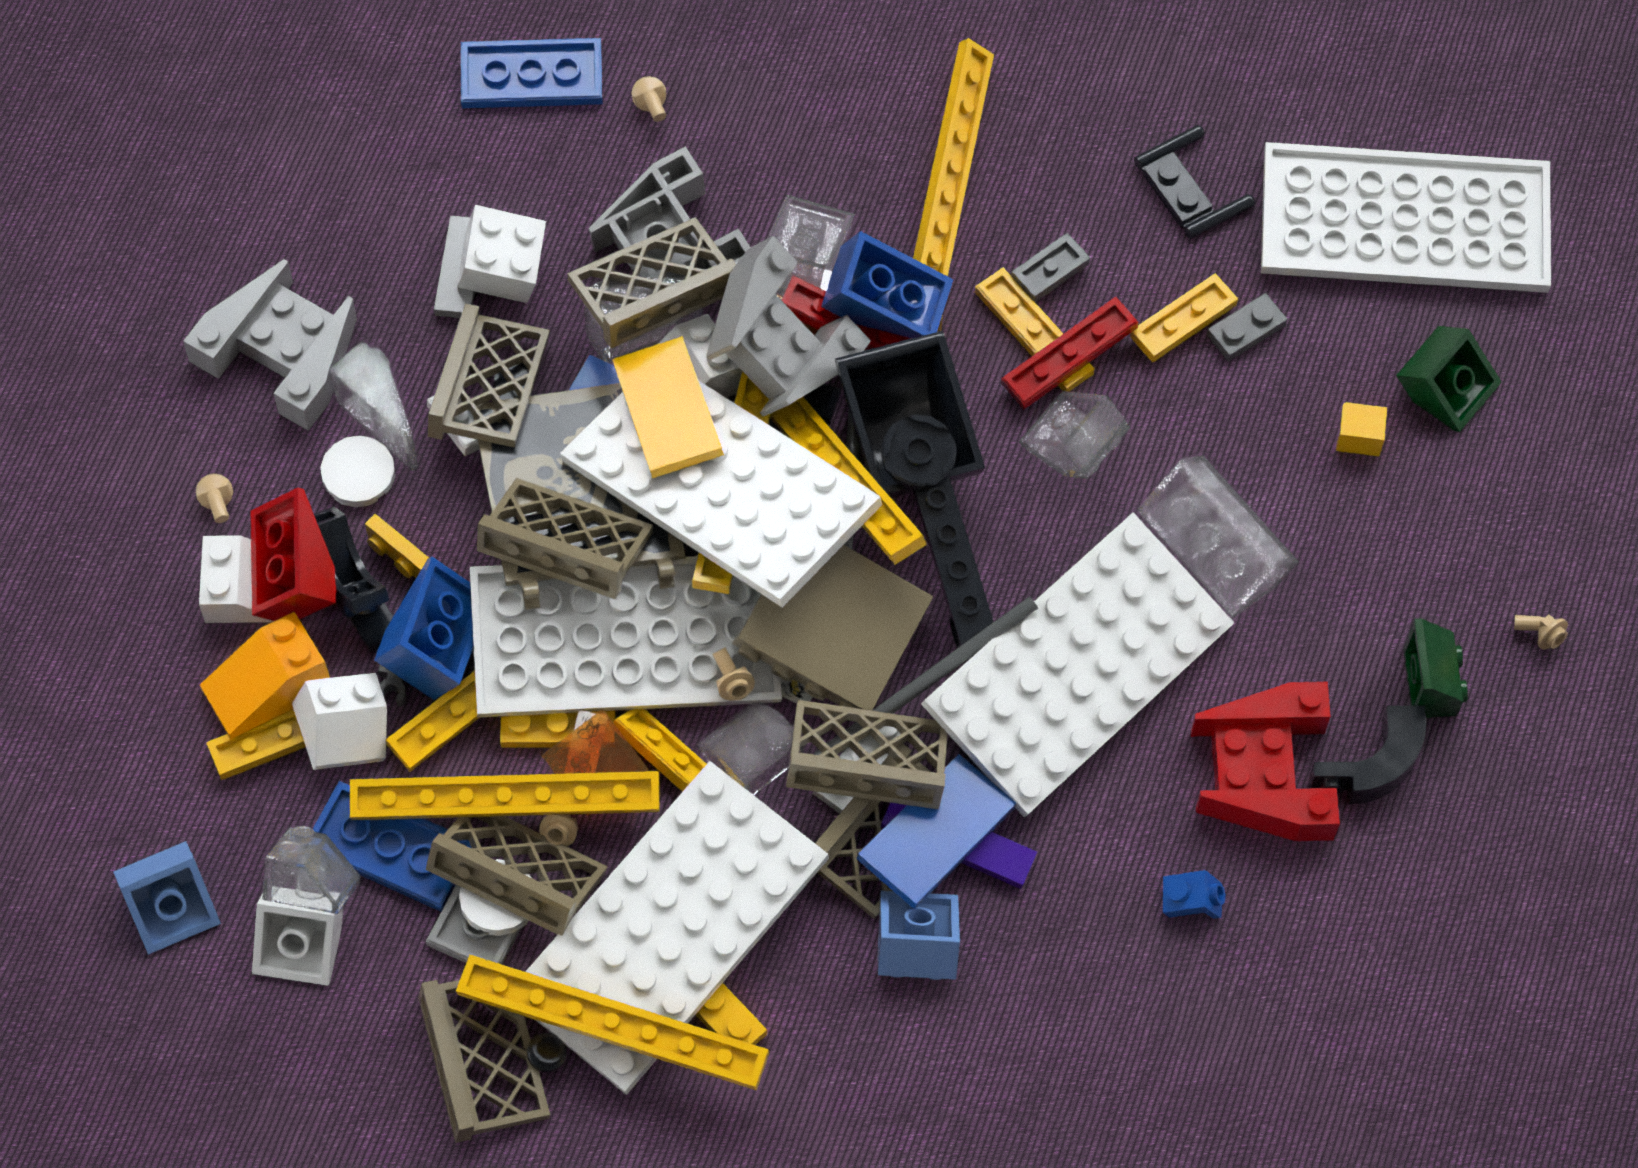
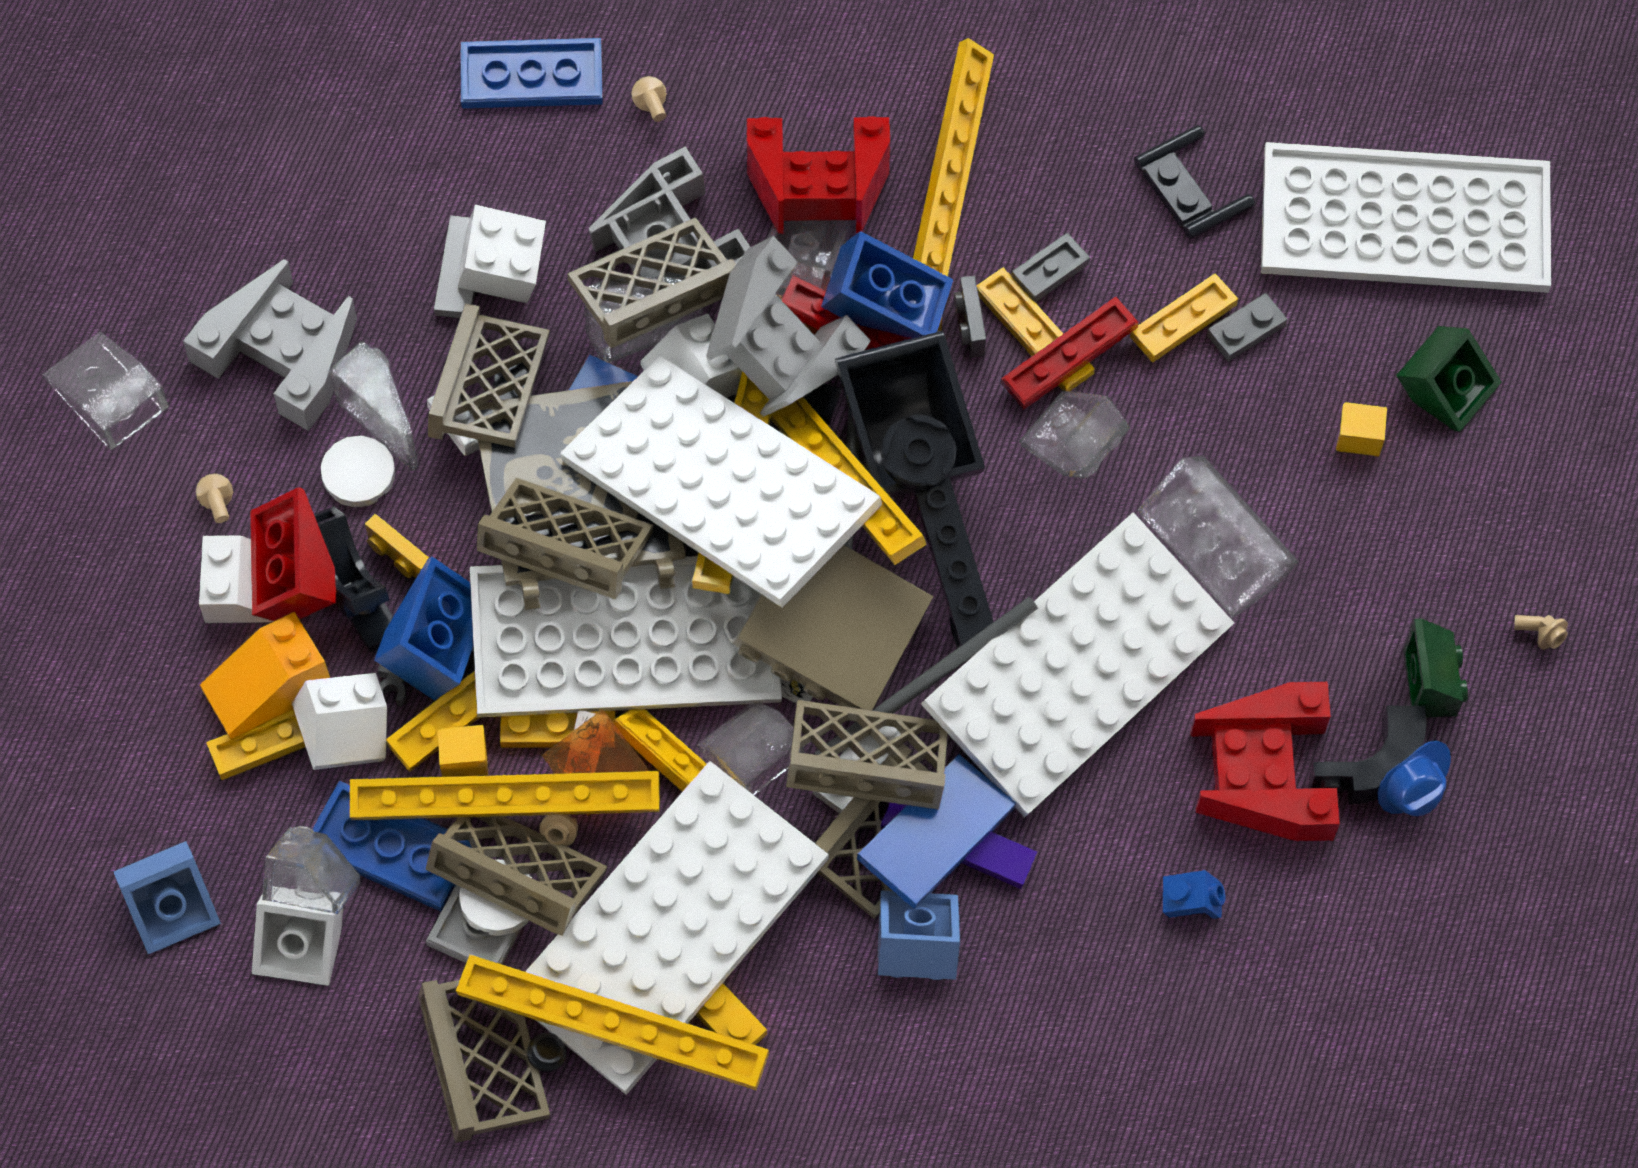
yellow tile [612,336,724,479] -> none
tan plate [712,647,755,701] -> none
none -> clear slope [42,331,169,450]
none -> yellow panel [437,725,488,777]
none -> red wedge [747,116,890,234]
none -> plate [954,276,986,358]
none -> blue piece [1377,740,1451,816]

